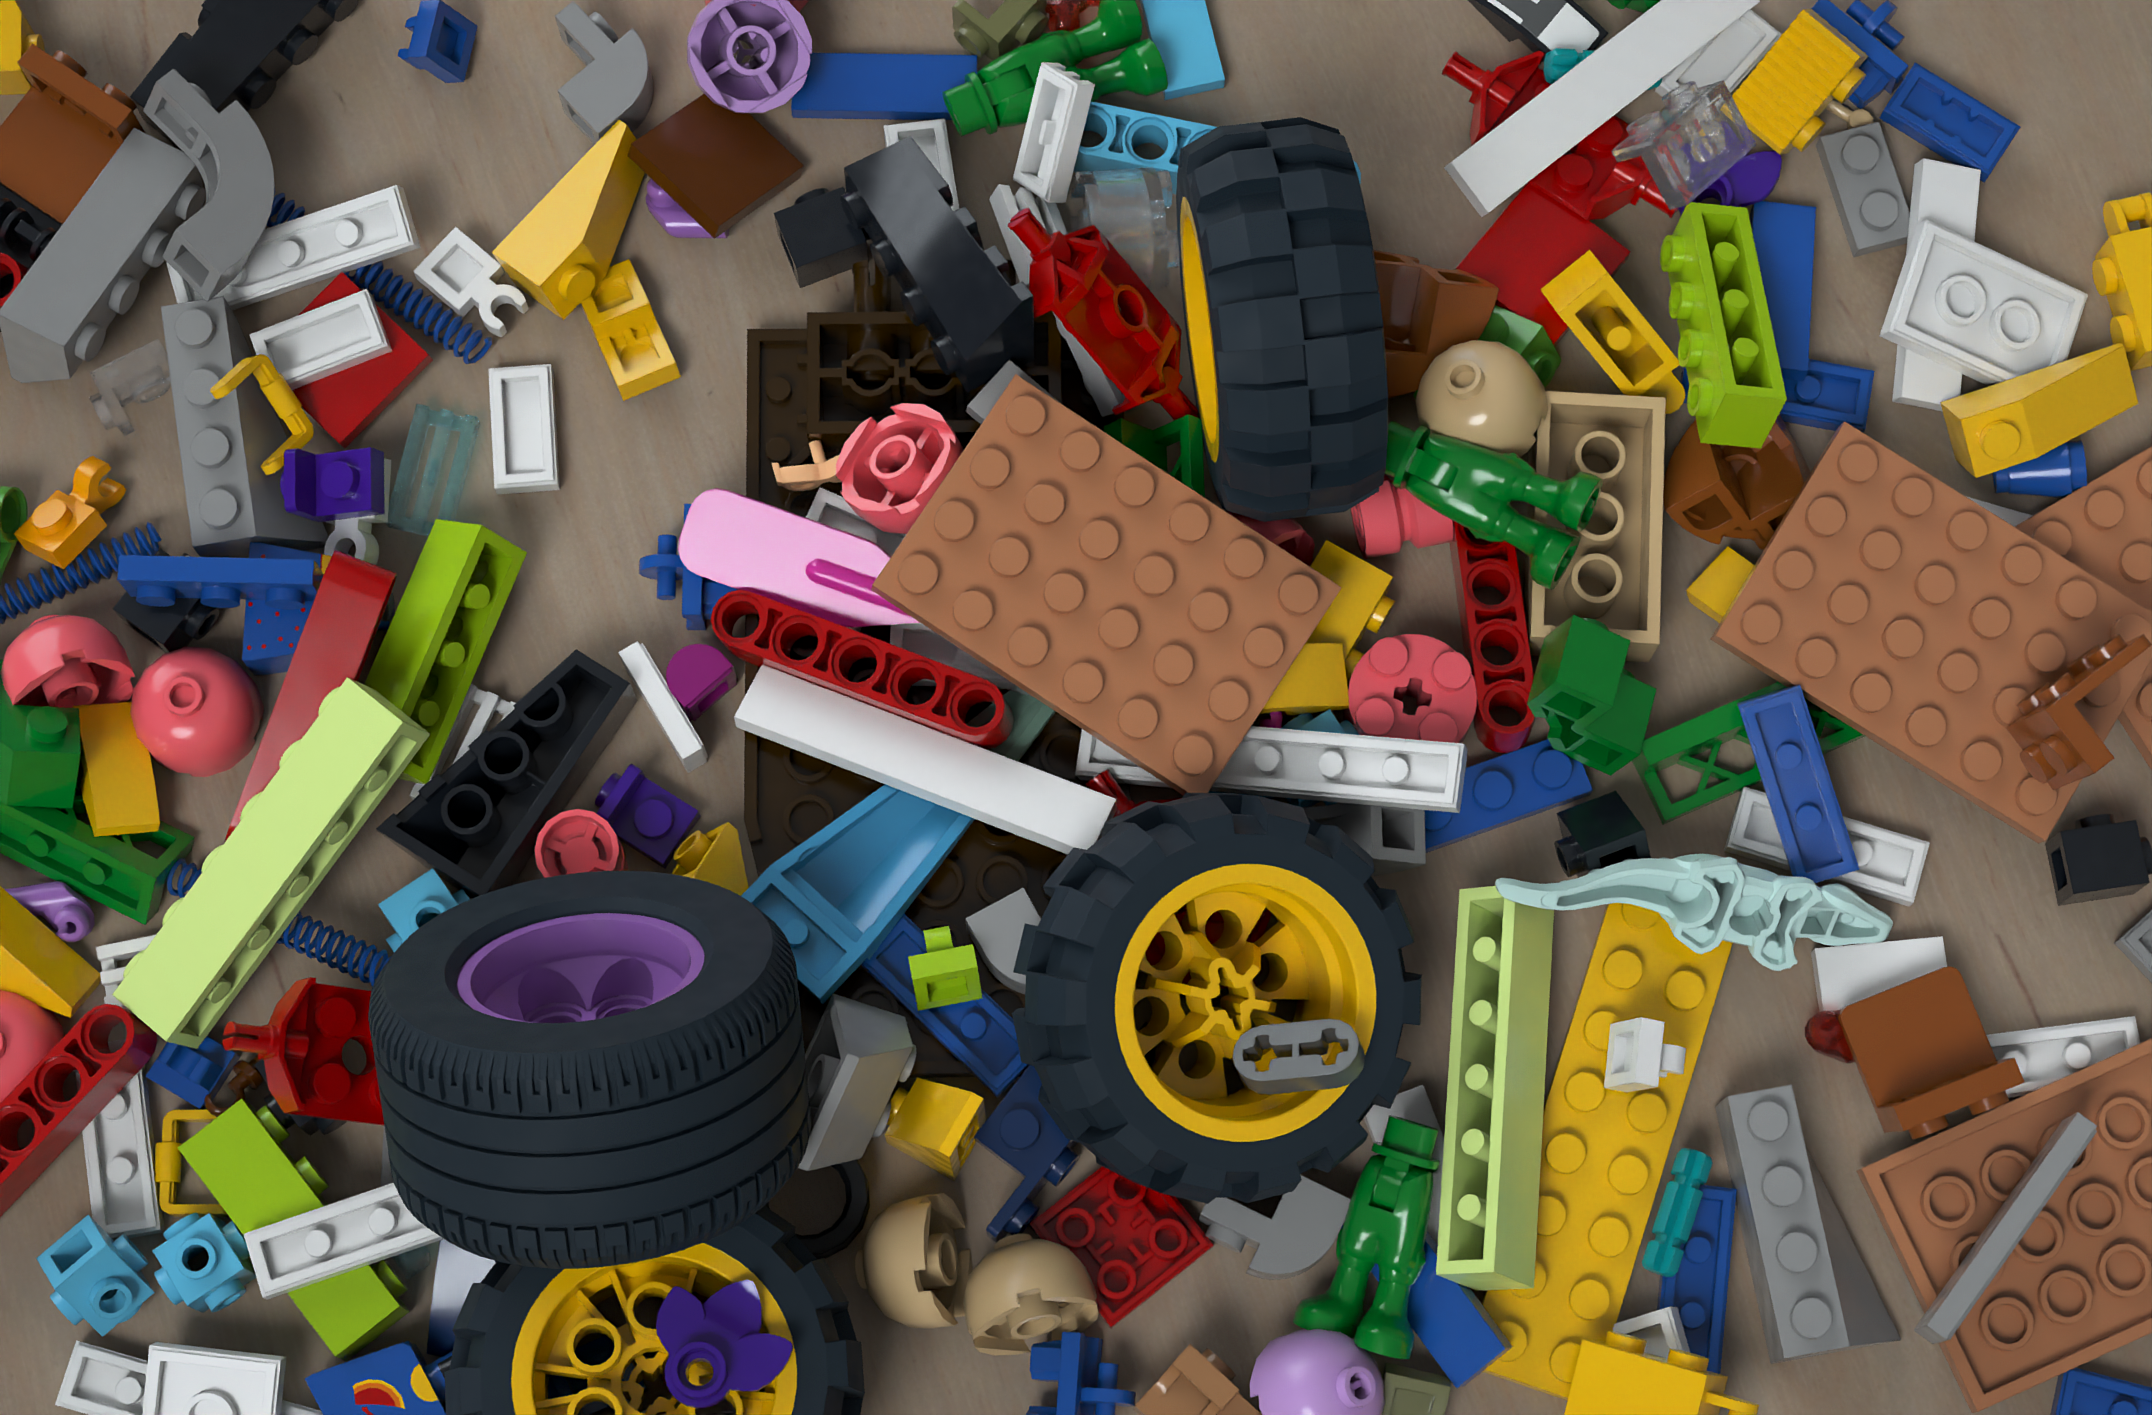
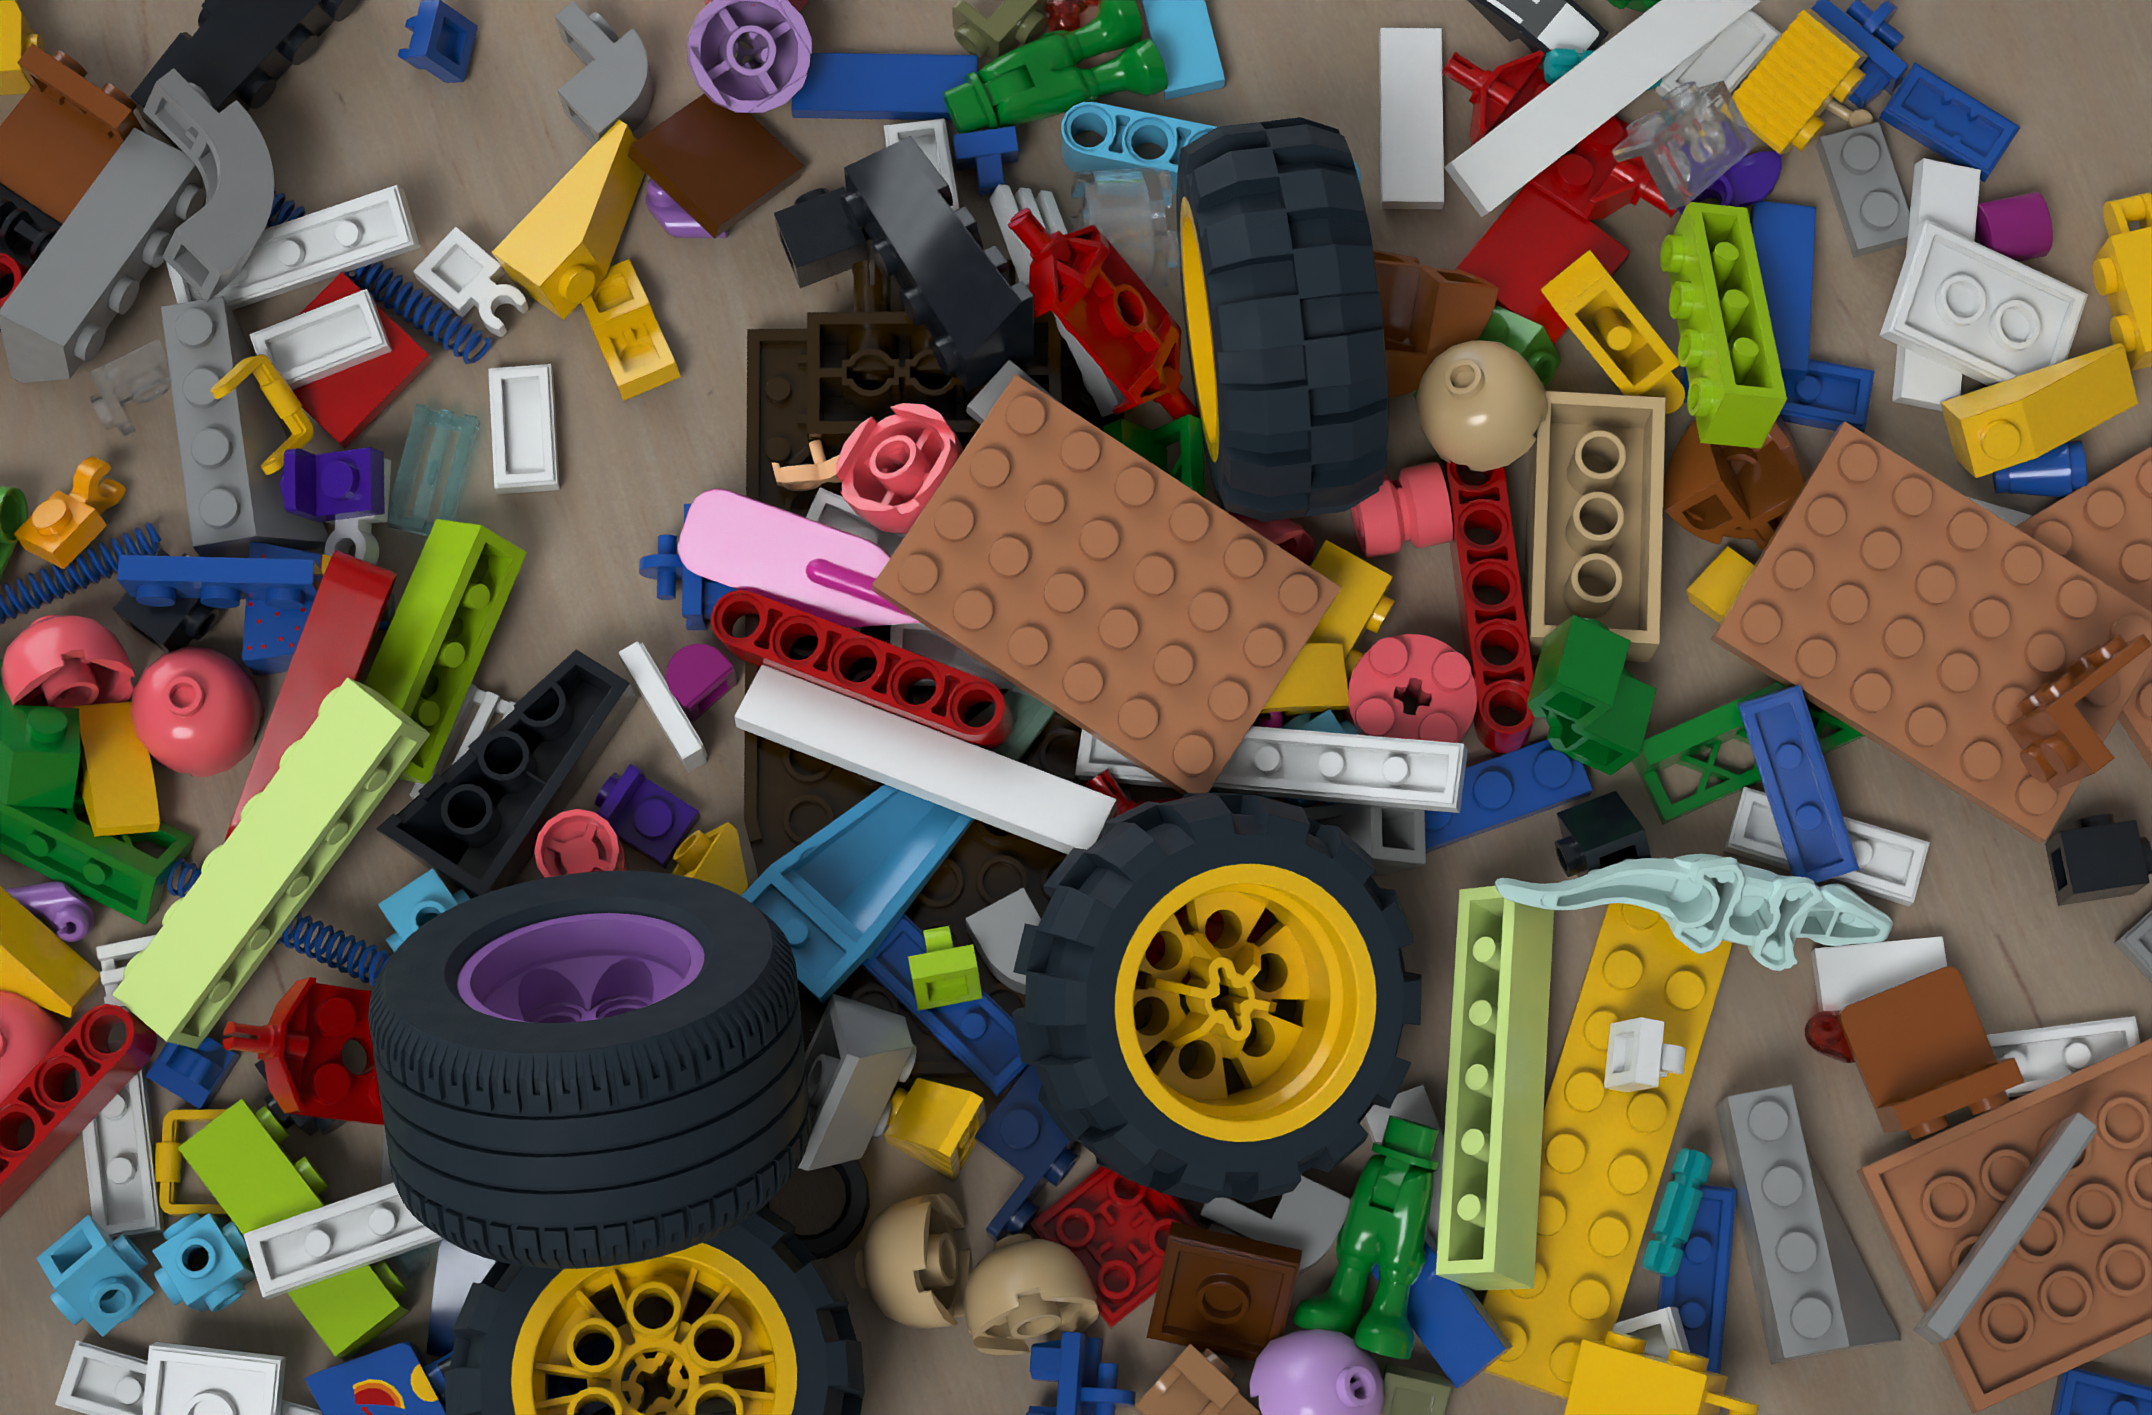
reddish brown hand [204,1054,263,1117] -> none
dark purple plate [656,1279,793,1408] -> none
white tile [1013,62,1095,203] -> none
dark grey beam [1233,1019,1365,1095] -> none
green piece [1385,421,1603,590] -> none
none -> blue tile [953,126,1019,196]
none -> reddish brown tile [1146,1222,1302,1362]
none -> white tile [1379,28,1444,210]
none -> magenta brick [1976,192,2053,262]

